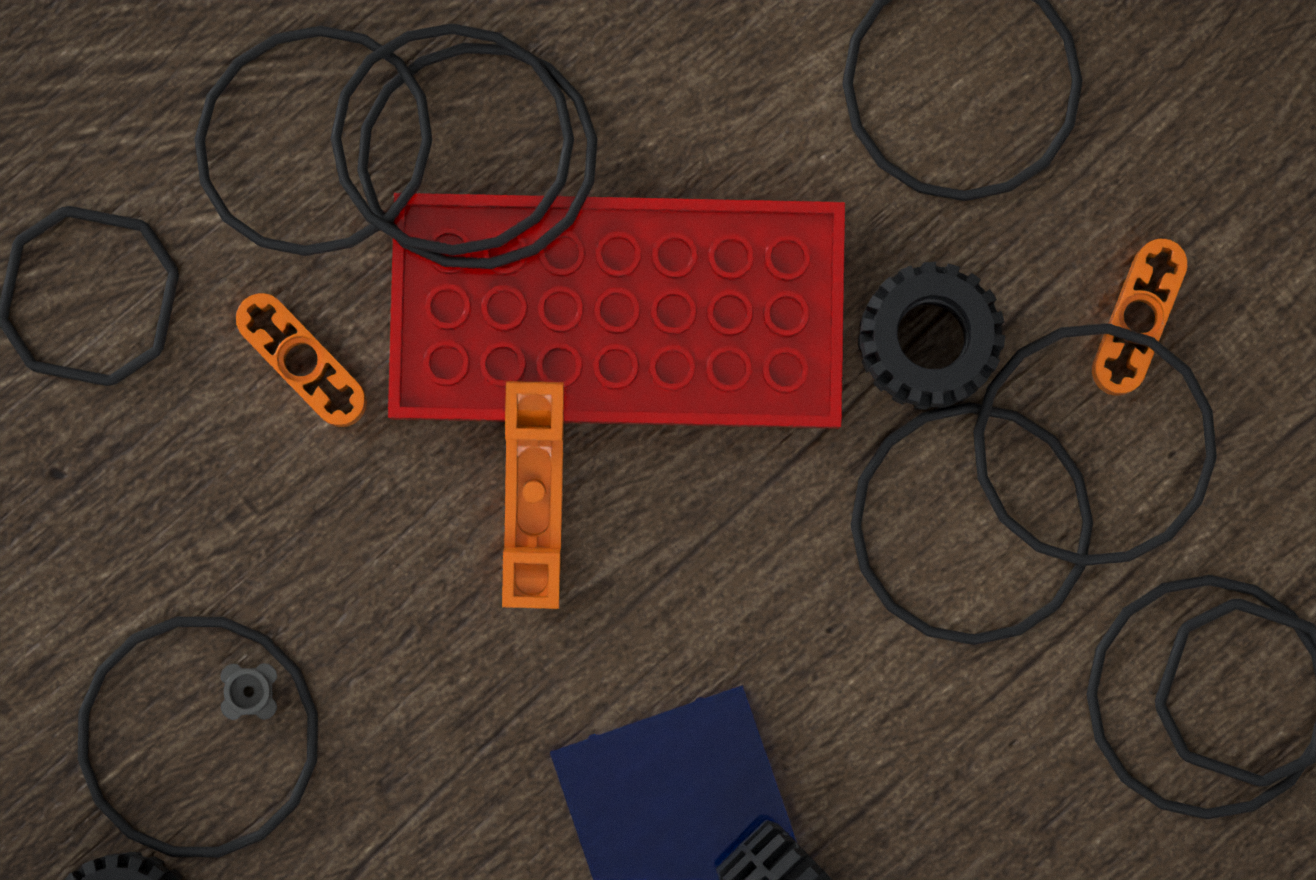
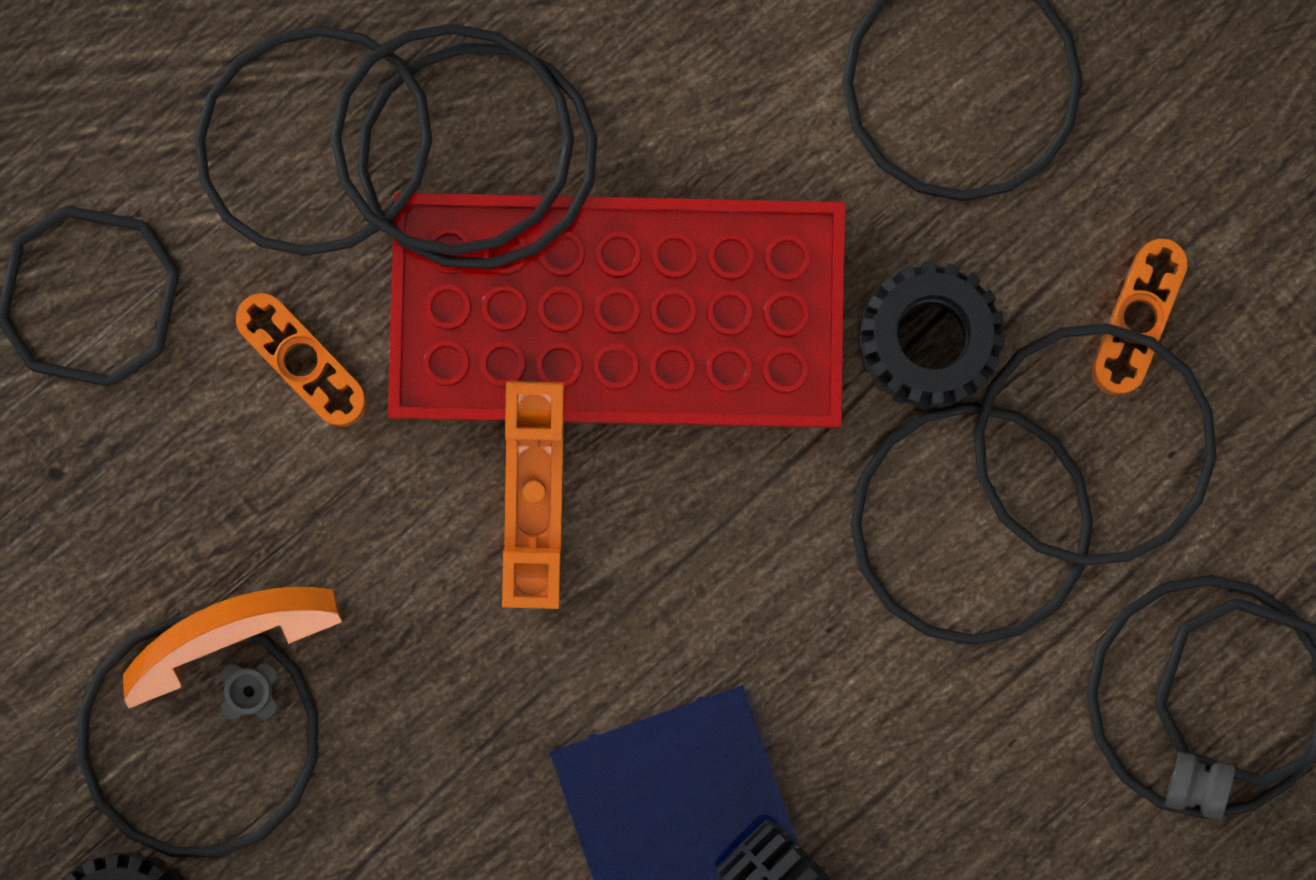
none -> orange slope [123,587,342,709]
none -> dark grey wheel [1164,751,1235,821]

